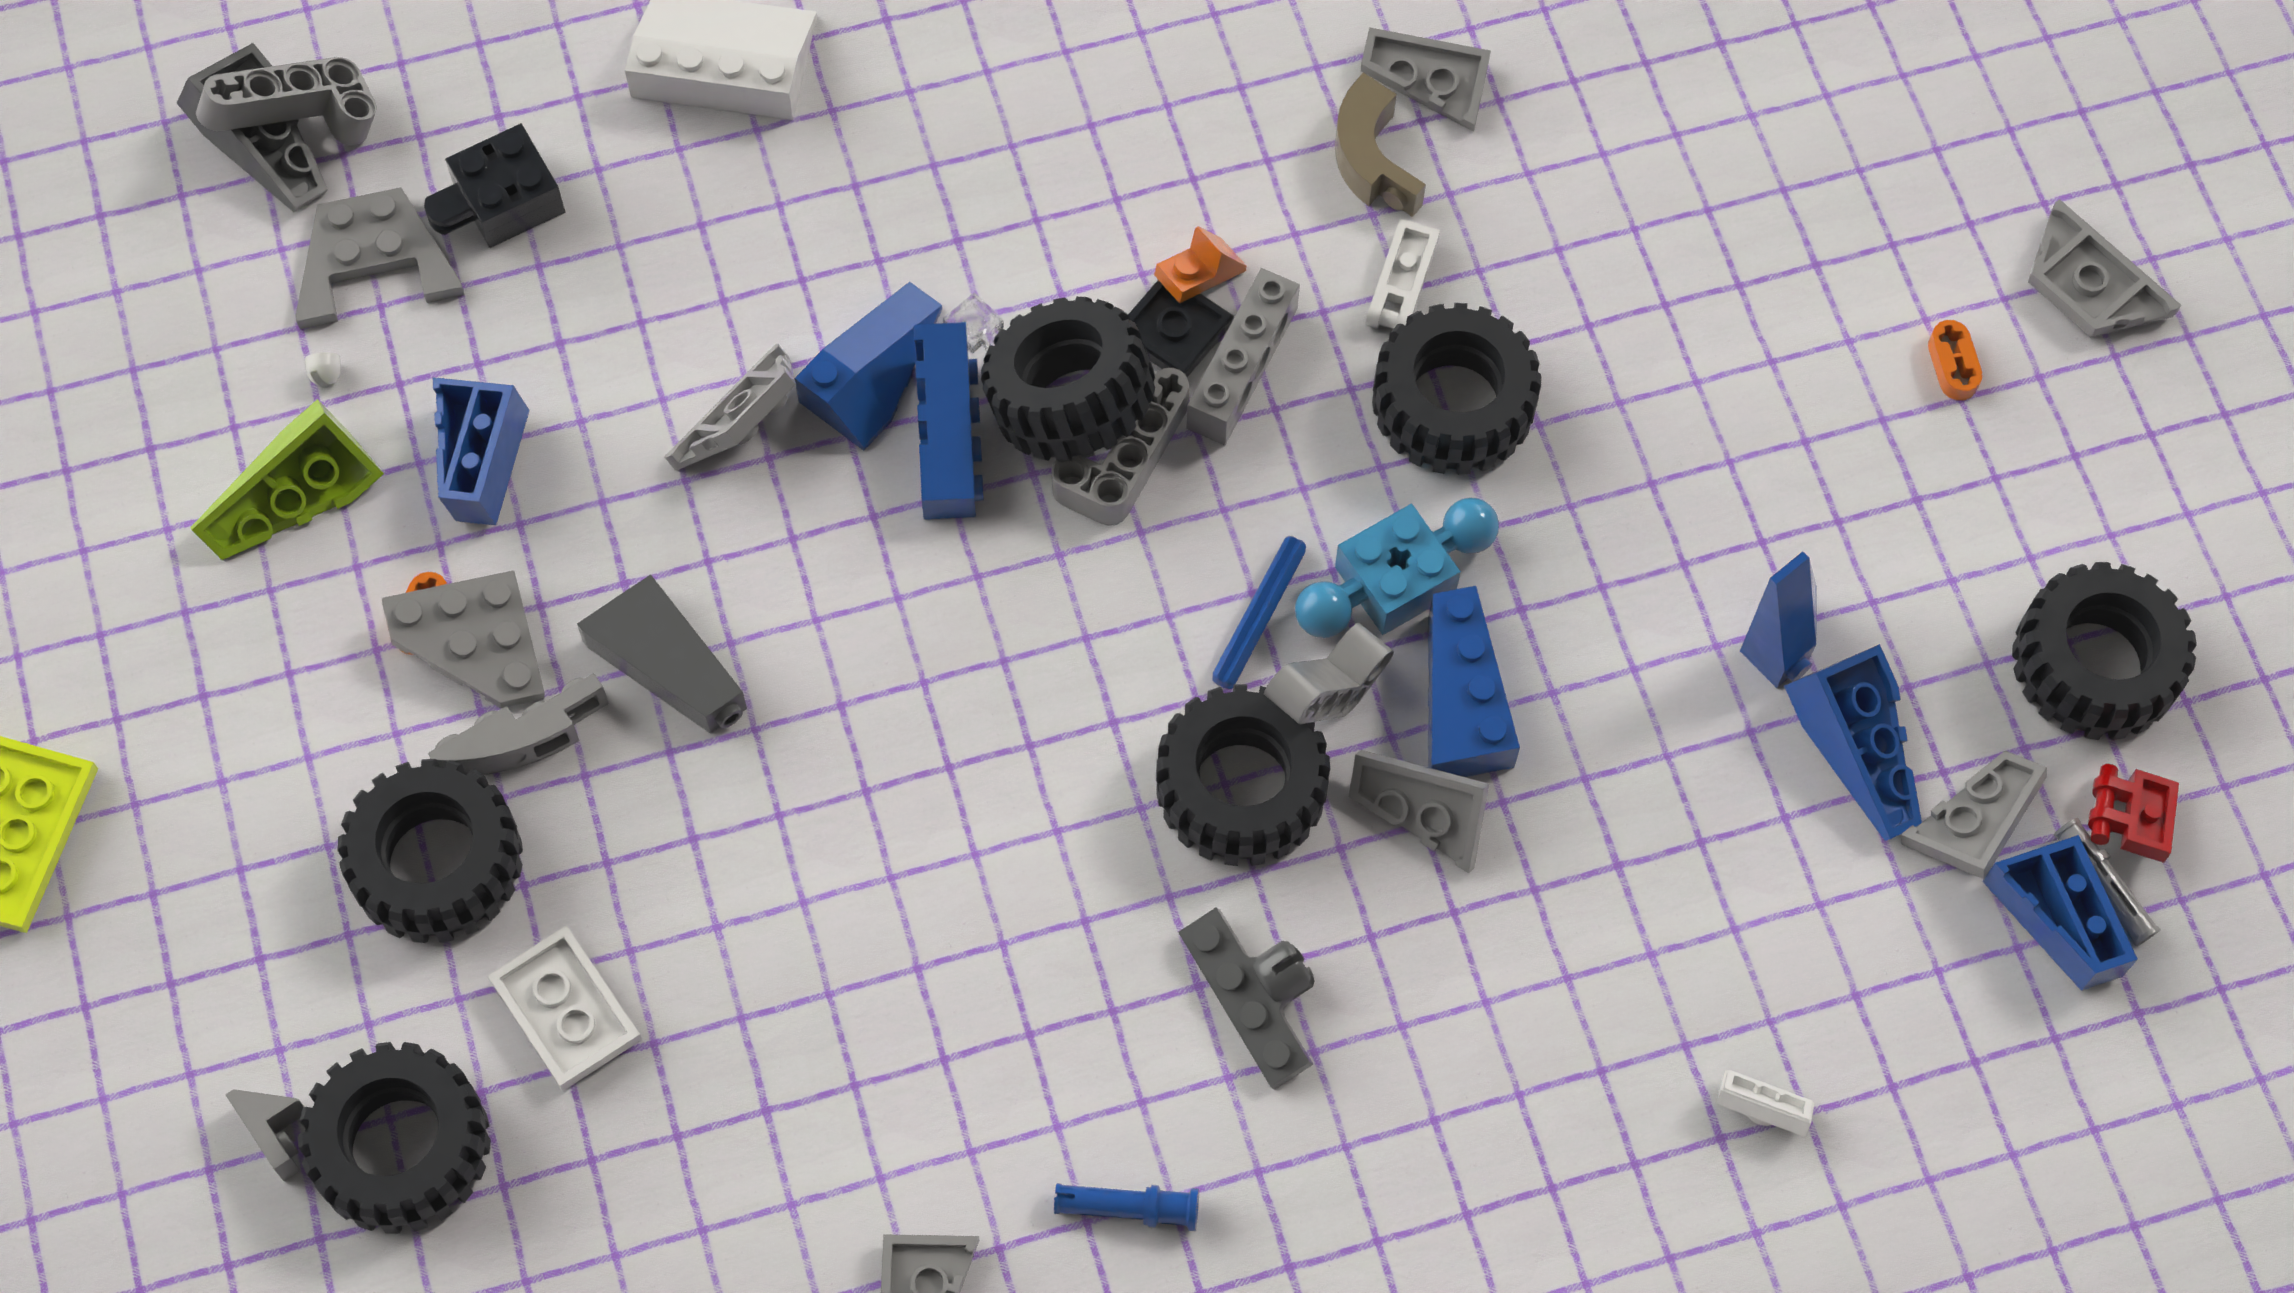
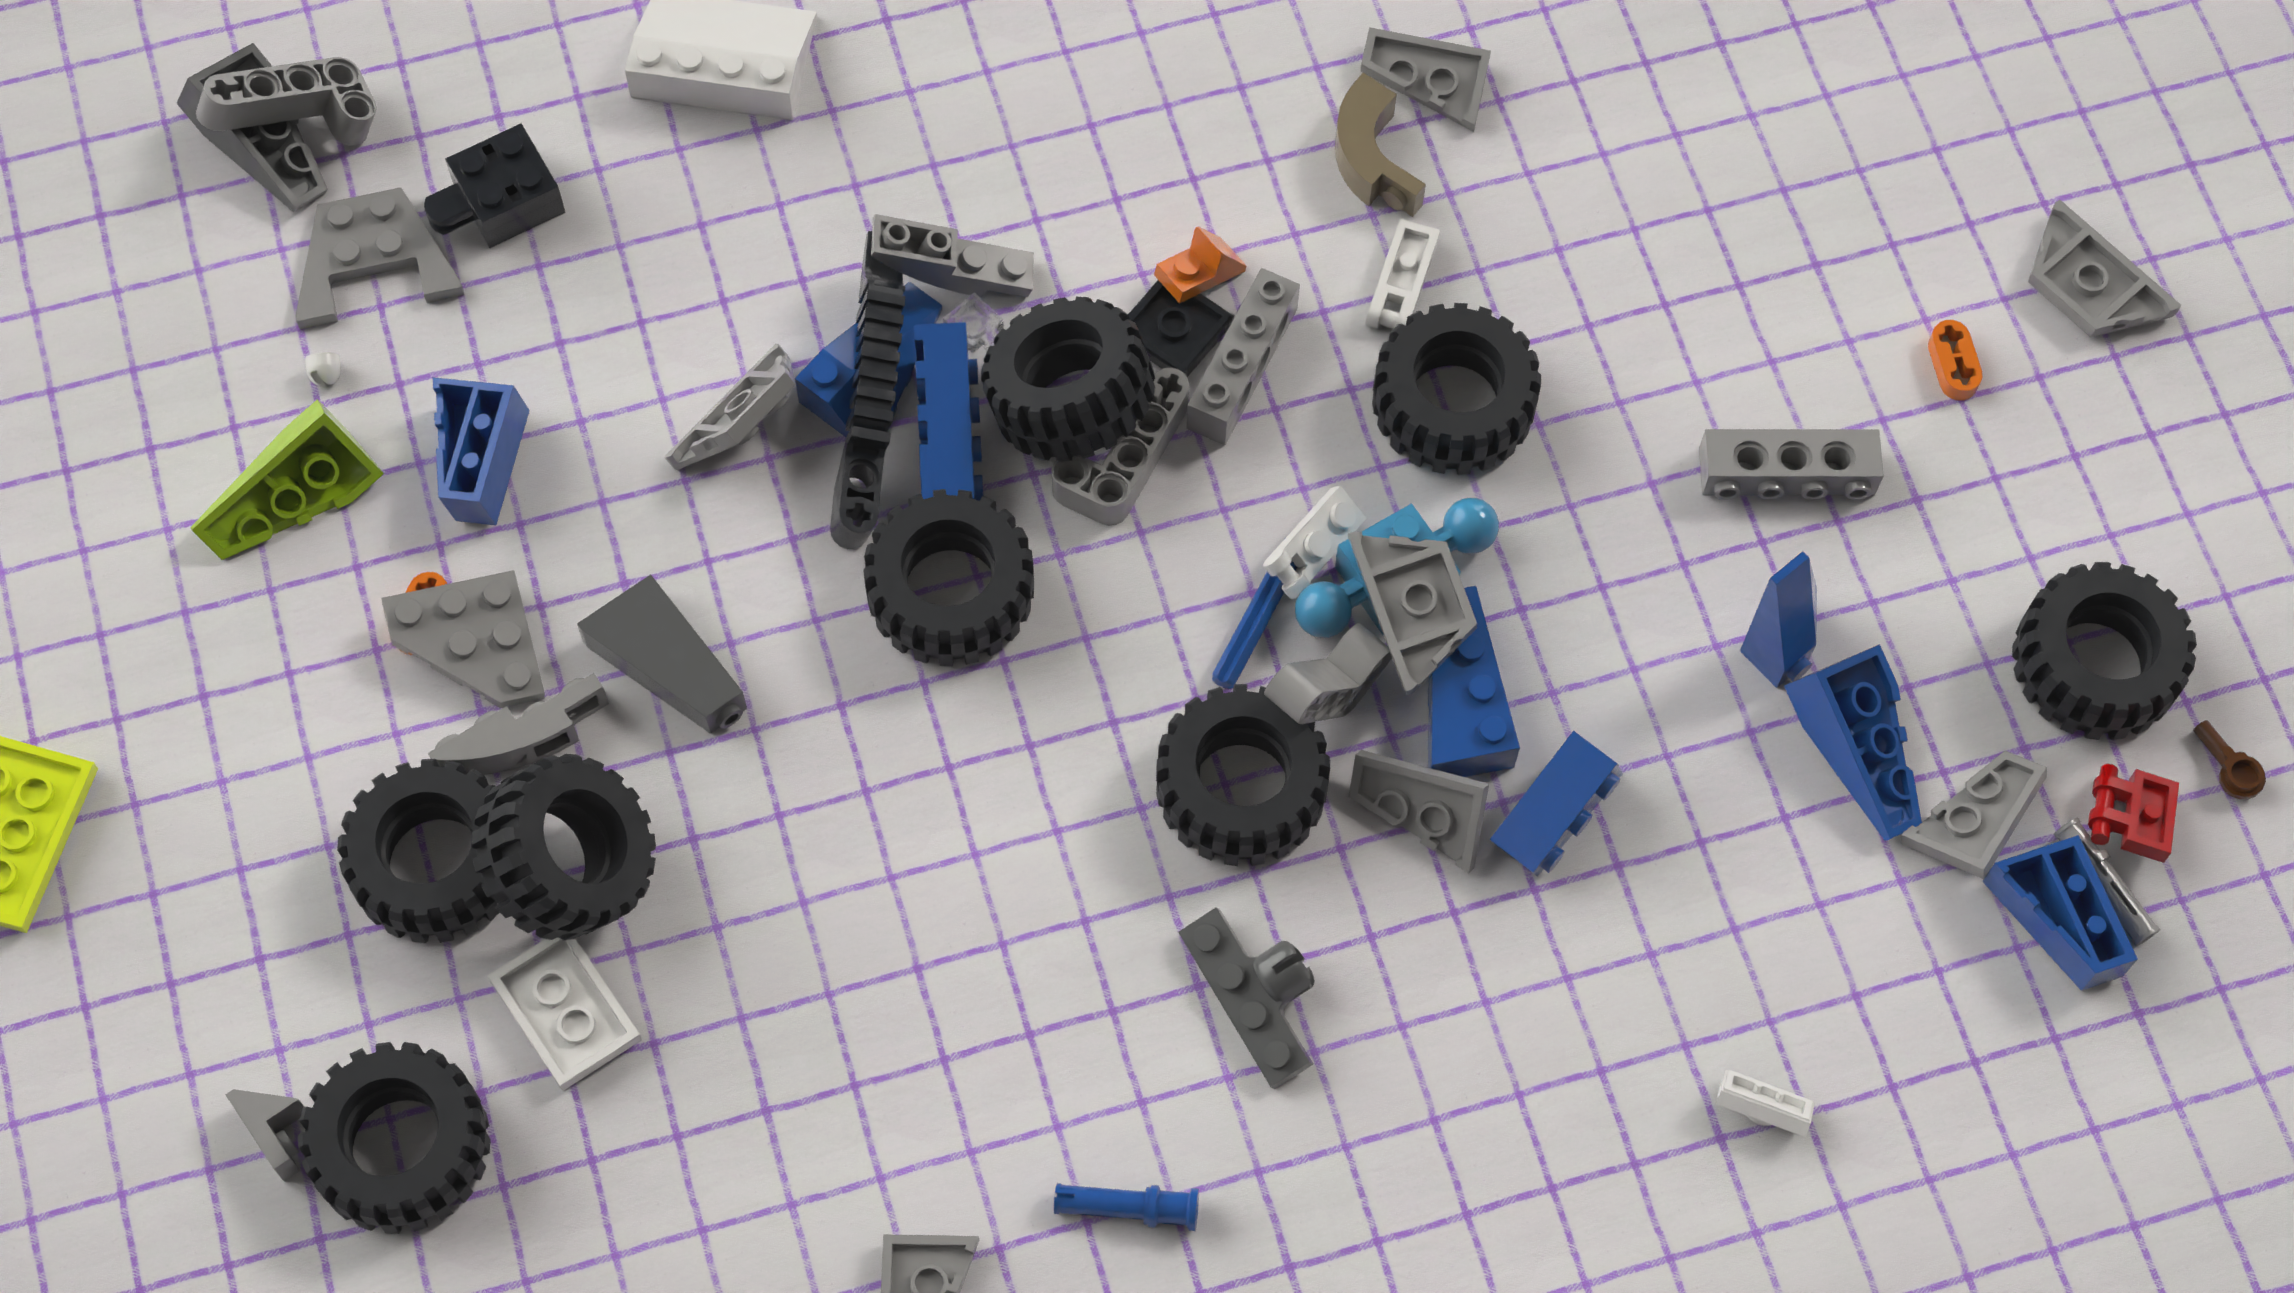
none -> black tyre [471,754,656,940]
none -> black piece [830,231,905,549]
none -> black tyre [863,489,1034,667]
none -> light grey slope [871,214,1034,298]
none -> white plate [1263,485,1367,599]
none -> light grey wing [1348,531,1477,696]
none -> blue wedge [1490,730,1623,877]
none -> light grey brick [1699,429,1884,500]
none -> reddish brown plate [2193,720,2266,800]

